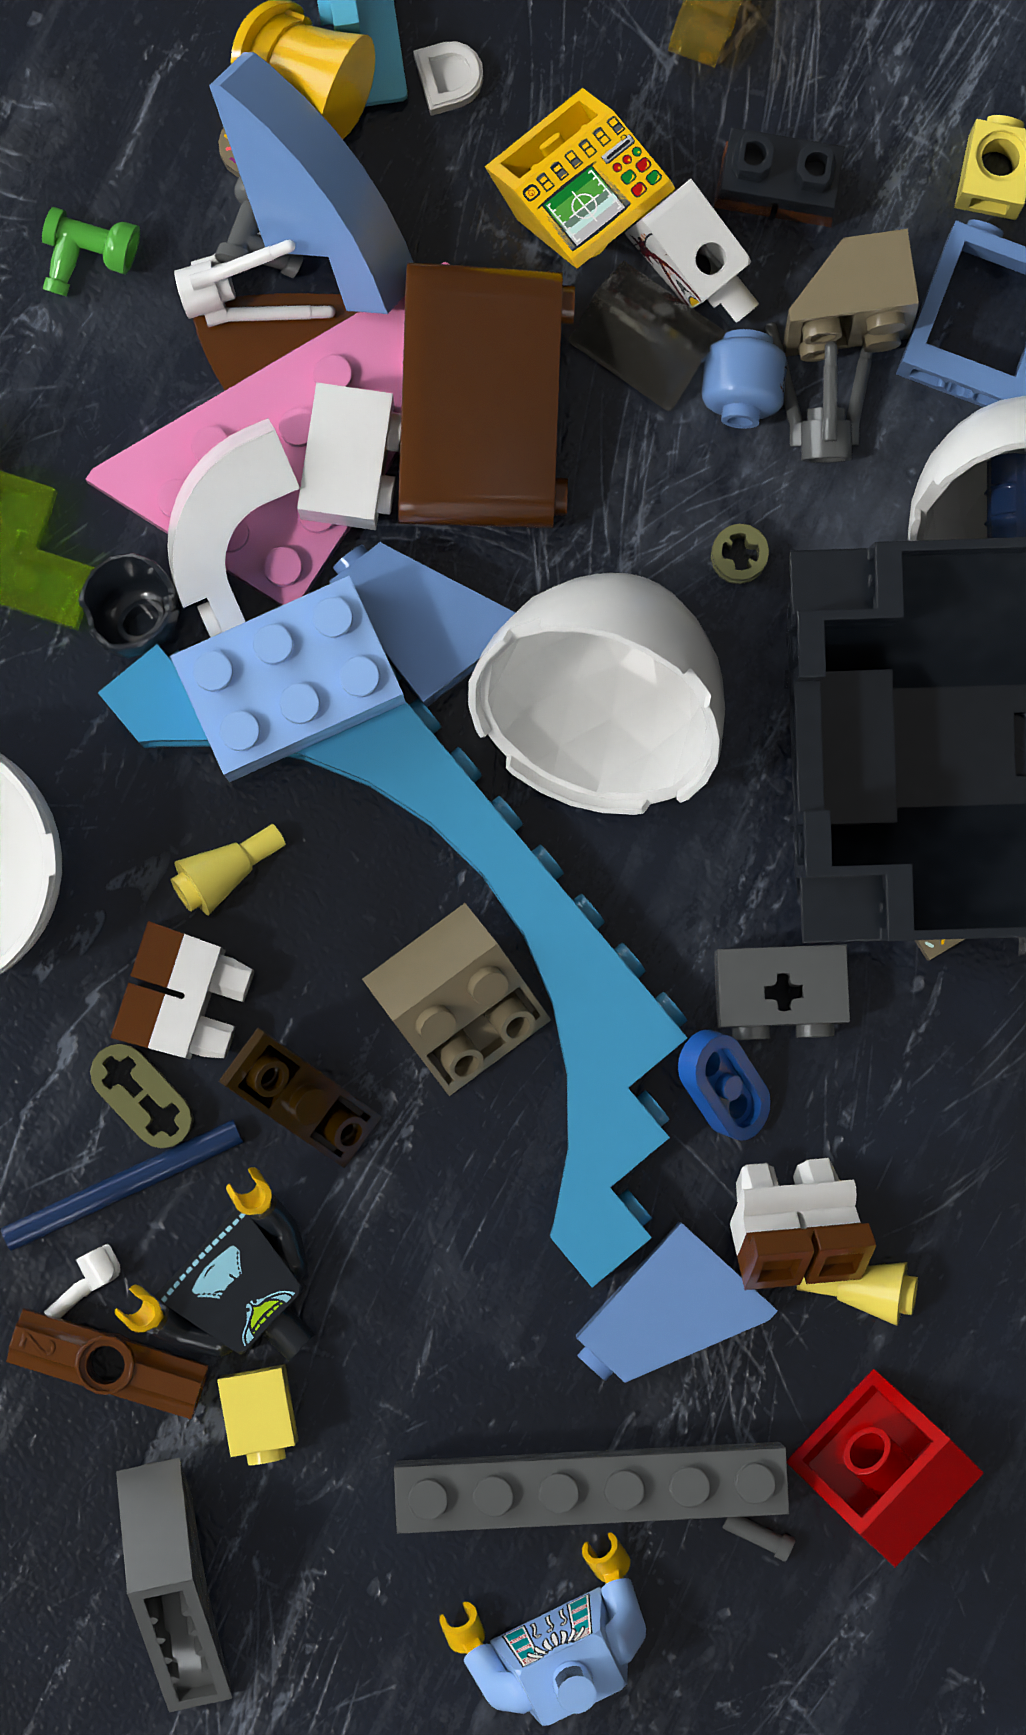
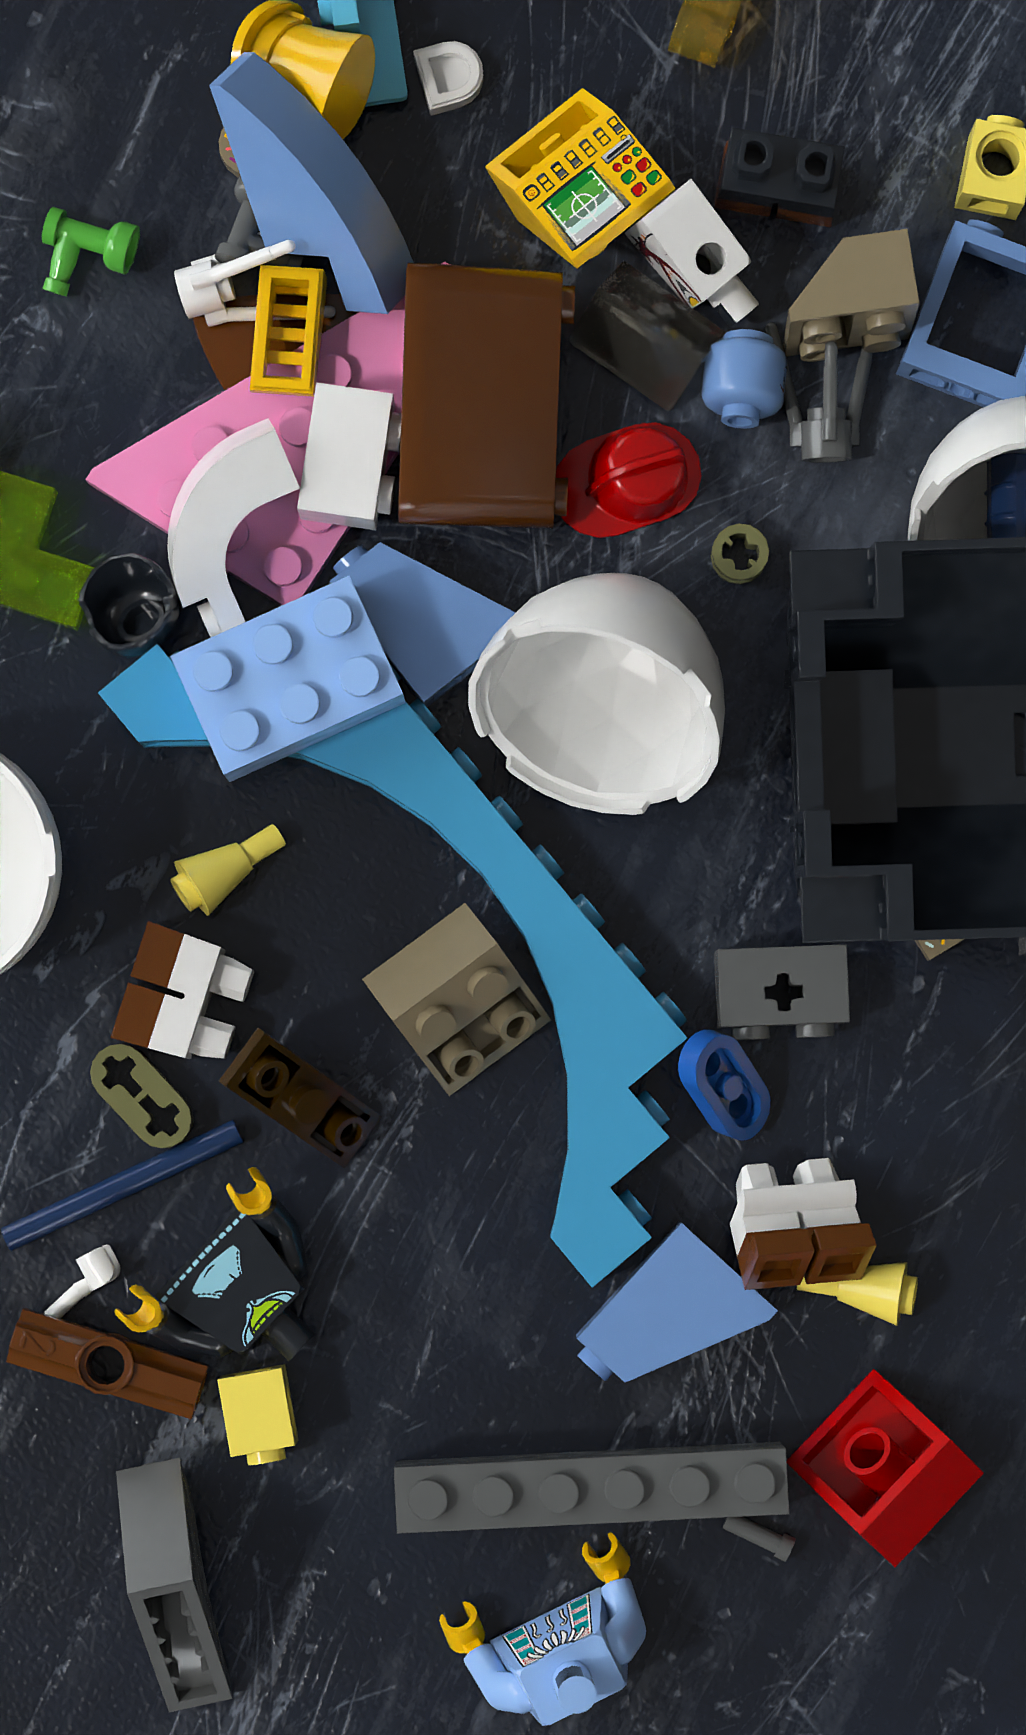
none -> yellow slope [250,265,327,397]
none -> red piece [555,422,702,538]

